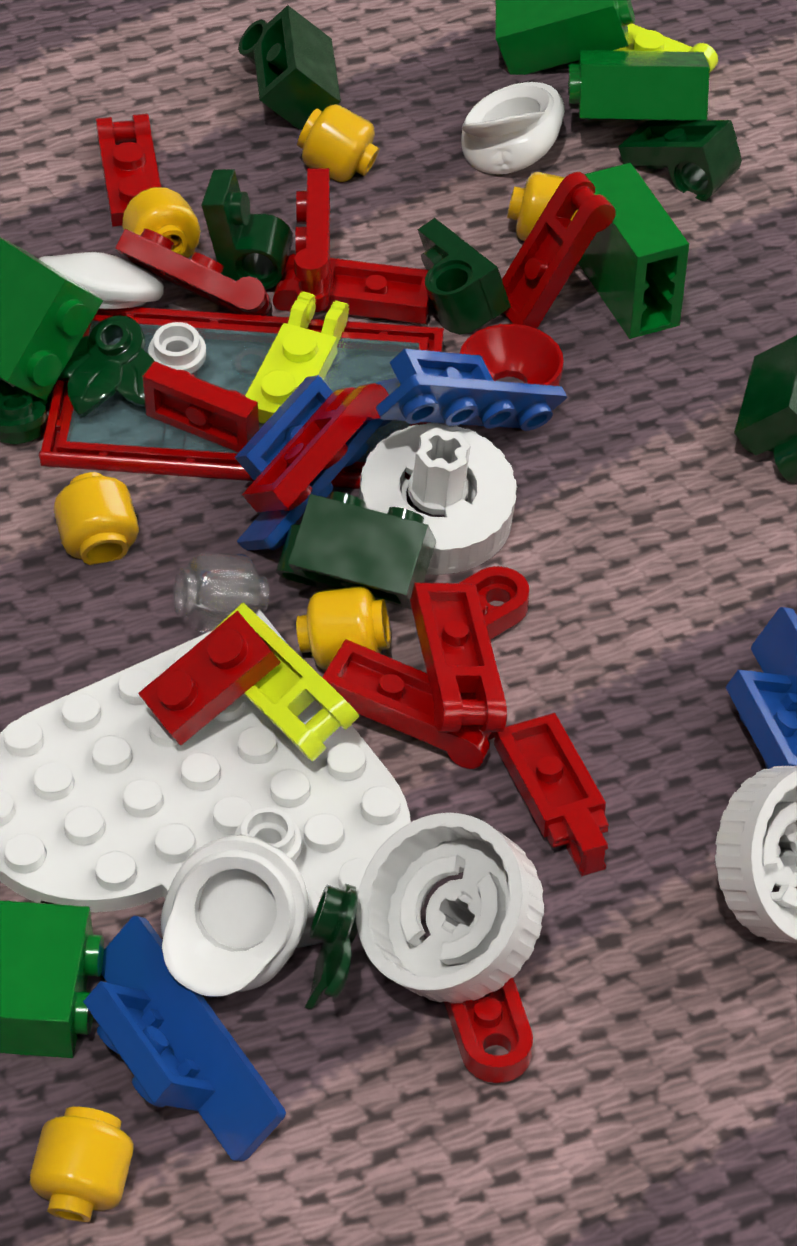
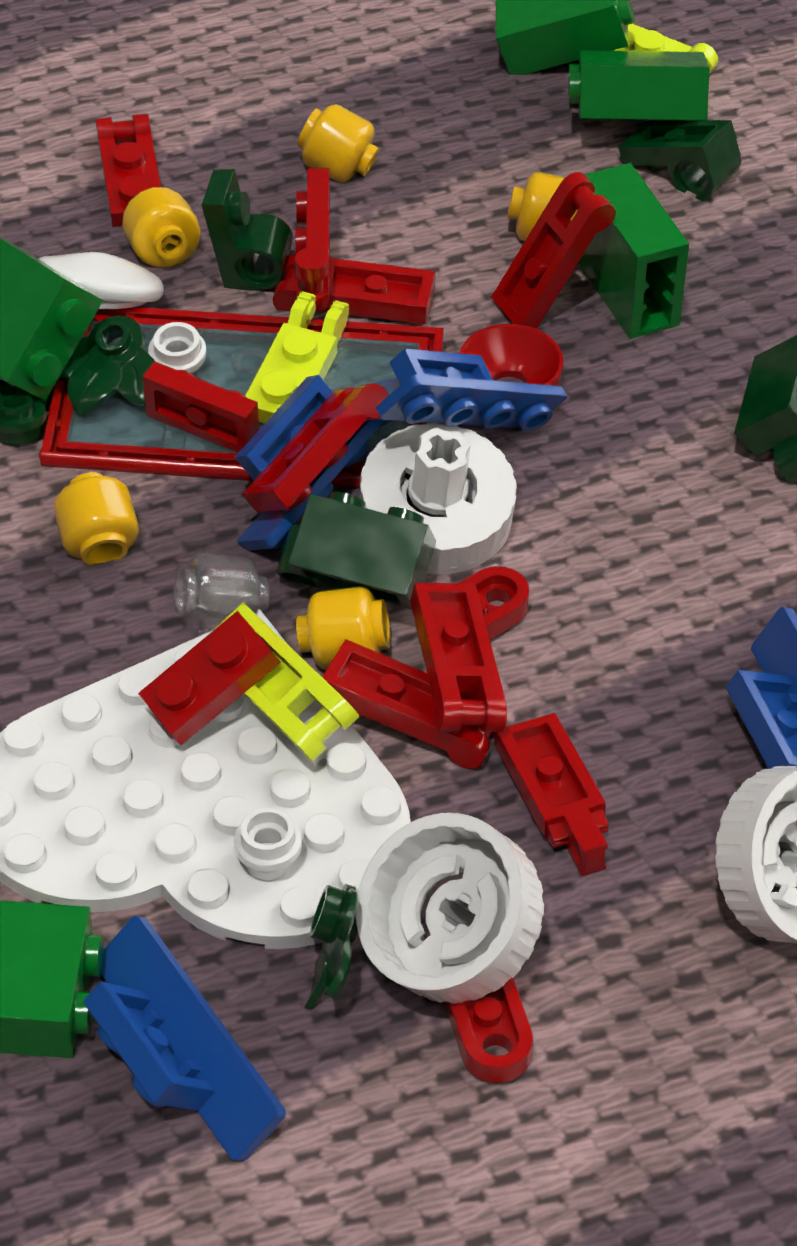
yellow head [30,1106,134,1222] -> none
red plate [115,228,271,316] -> none
white piece [161,835,308,997] -> none
dark green hinge [238,5,341,130] -> none
dark green plate [417,218,511,335] -> none
white piece [461,82,565,175] -> none

